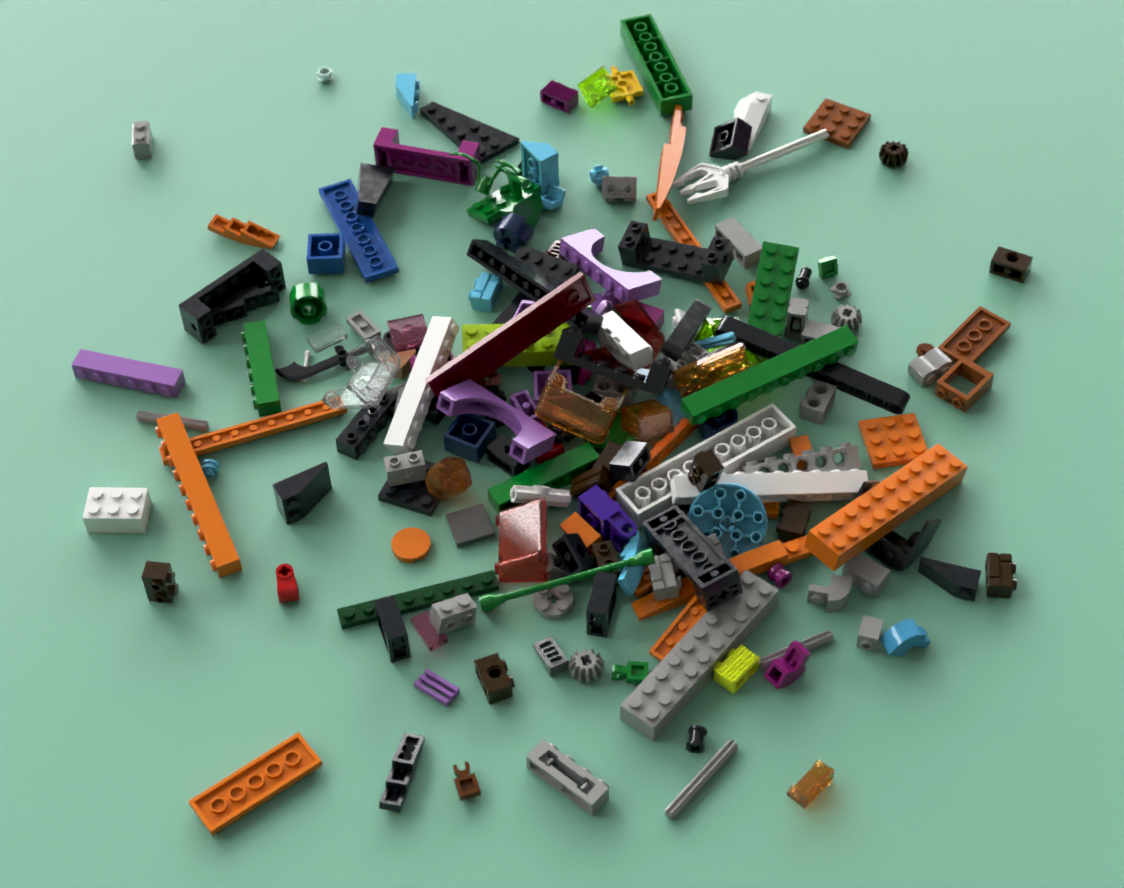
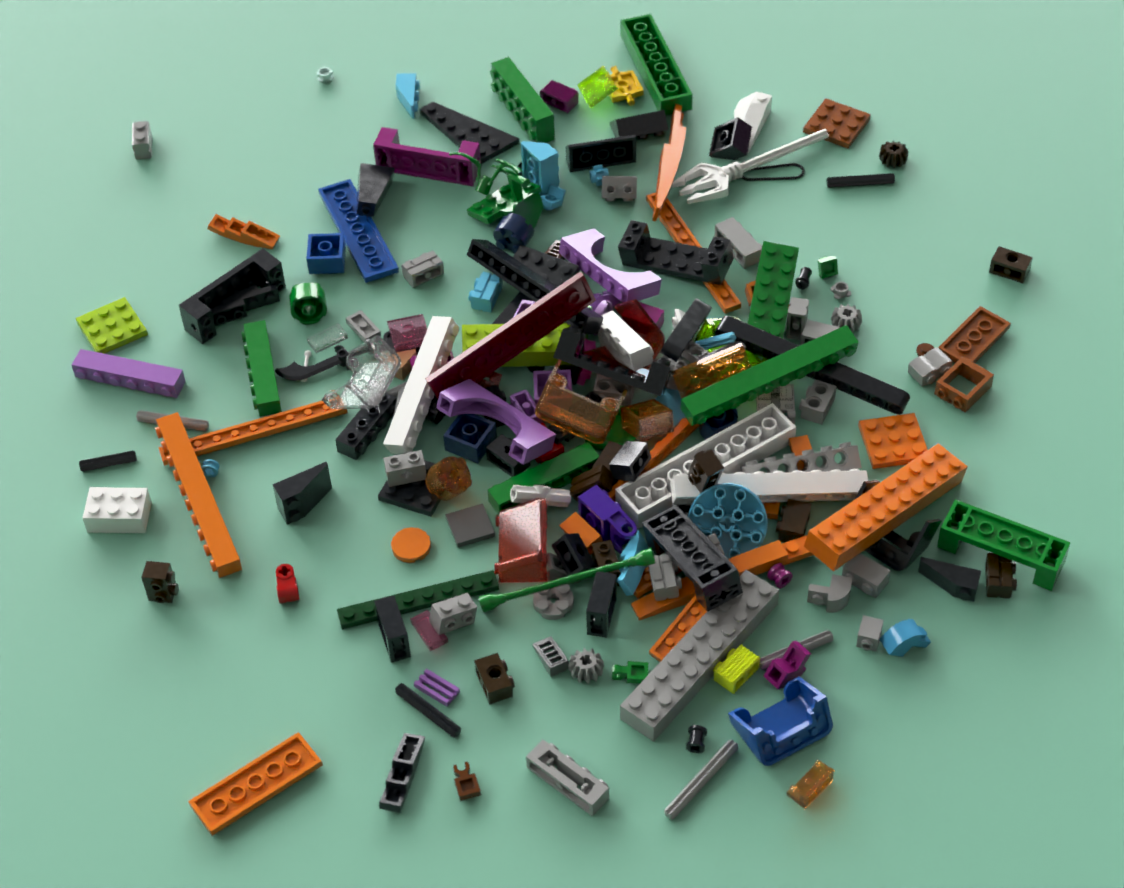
none -> lime plate [75,297,148,354]
none -> black axle [79,450,137,472]
none -> black axle [395,683,461,738]
none -> light grey brick [402,250,444,288]
none -> green brick [490,57,555,143]
none -> black slope [565,135,636,172]
none -> black slope [610,110,668,140]
none -> blue windscreen [728,676,833,766]
none -> black piece [742,163,805,181]
none -> light grey flag [756,384,796,424]
none -> black axle [826,173,895,187]
none -> green plate [937,499,1071,591]

